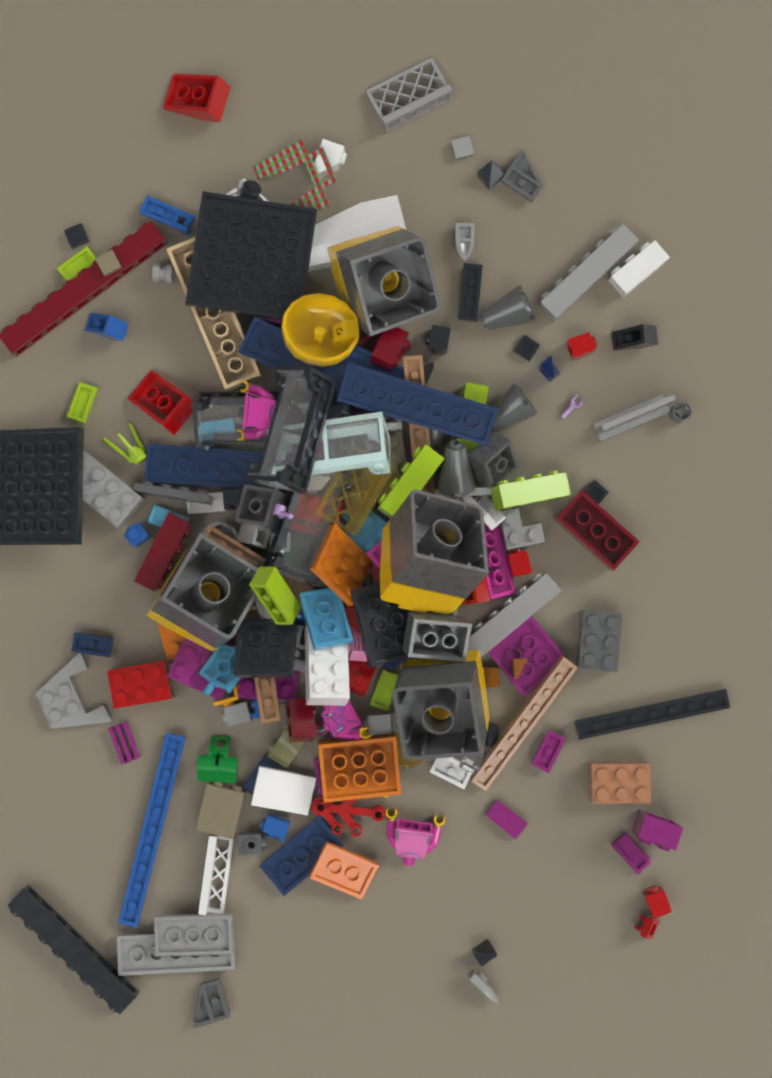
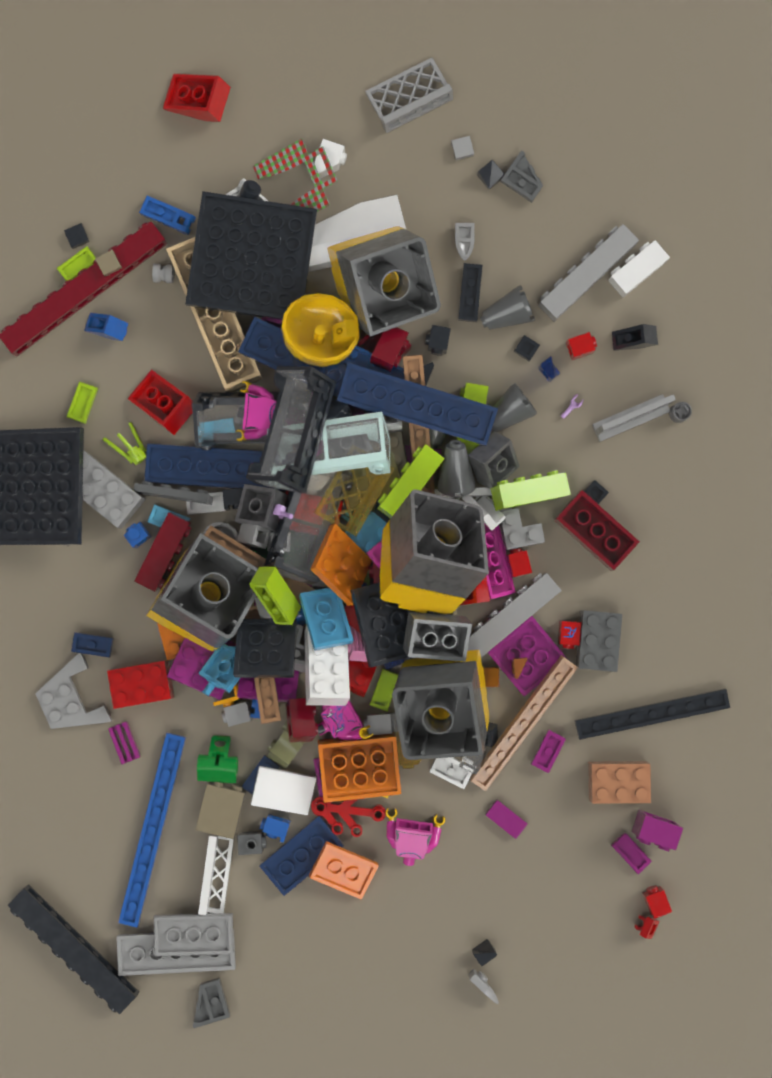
none -> red brick [558,621,581,649]

